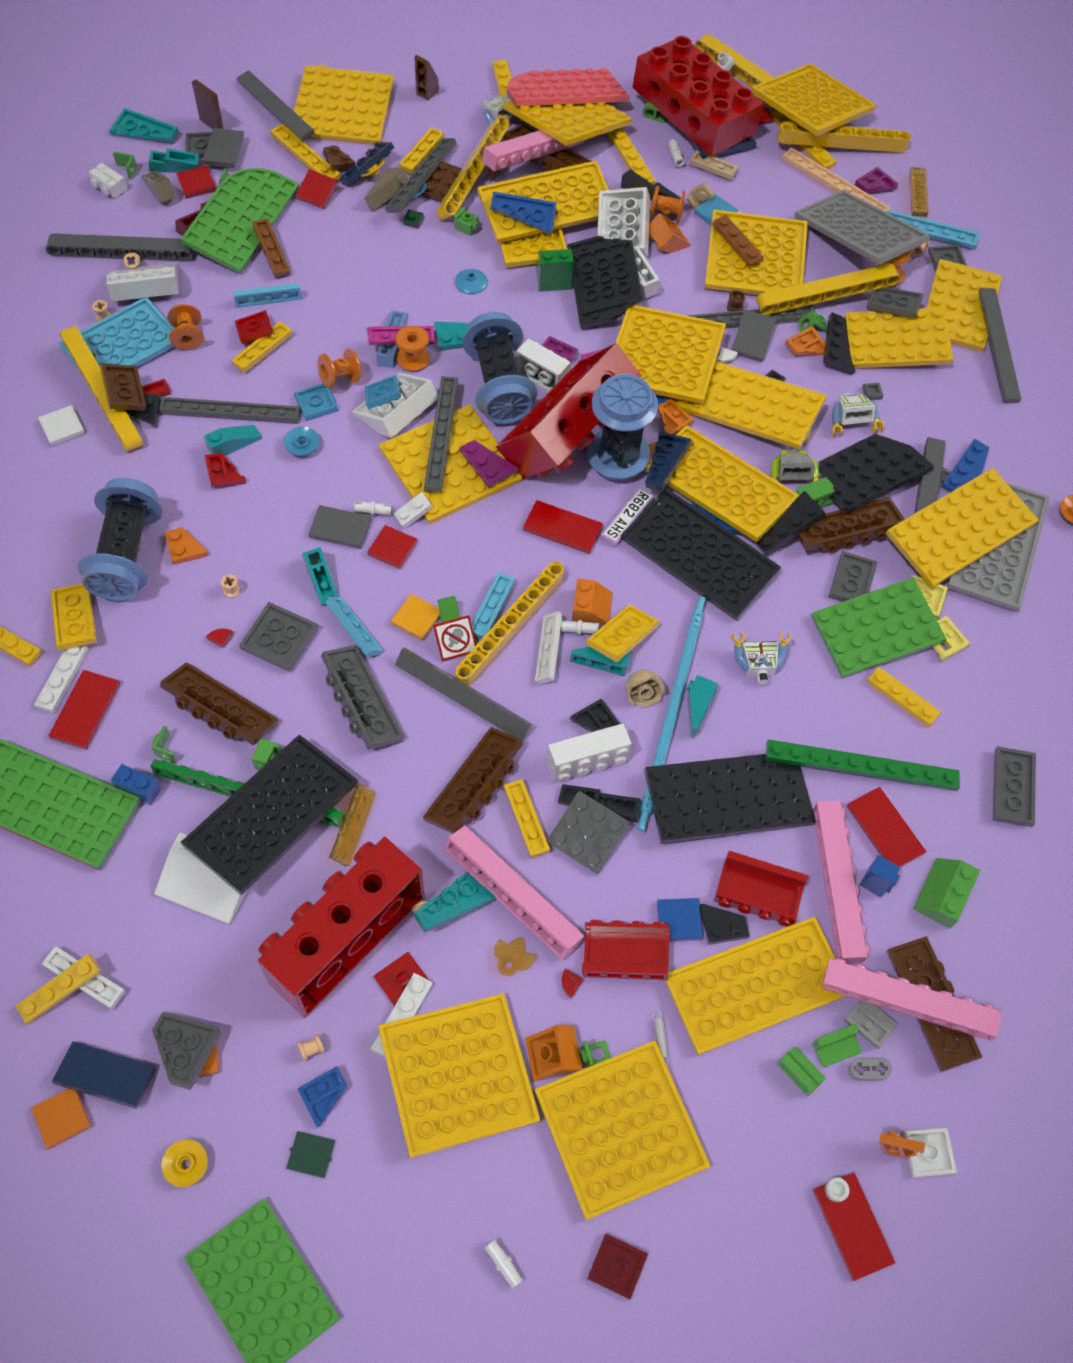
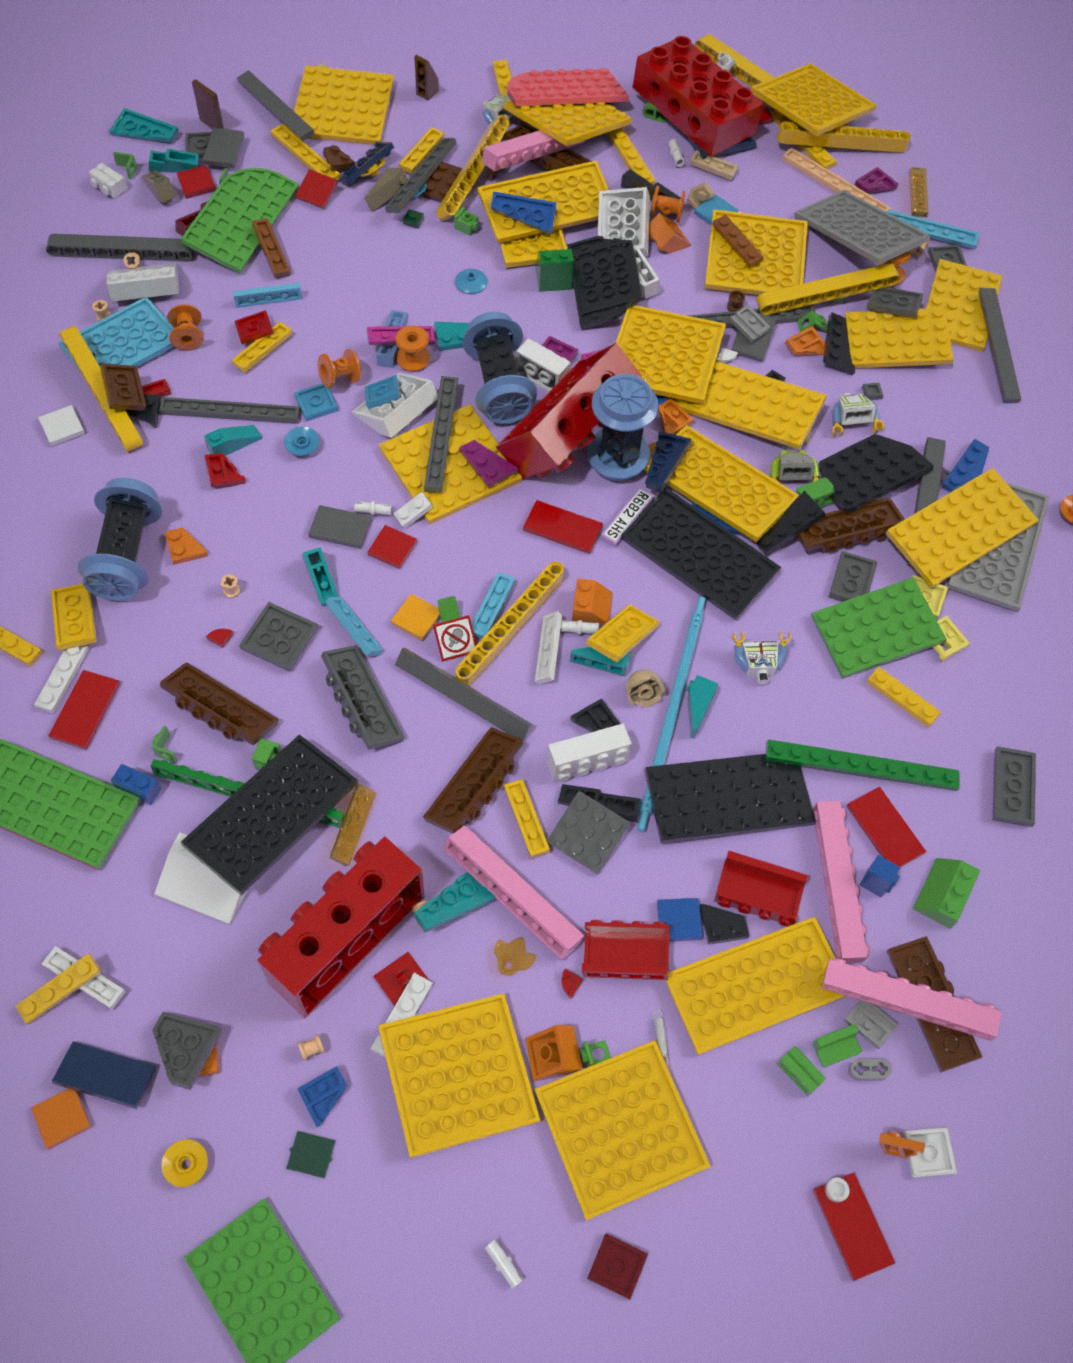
none -> light grey plate [729,304,770,343]

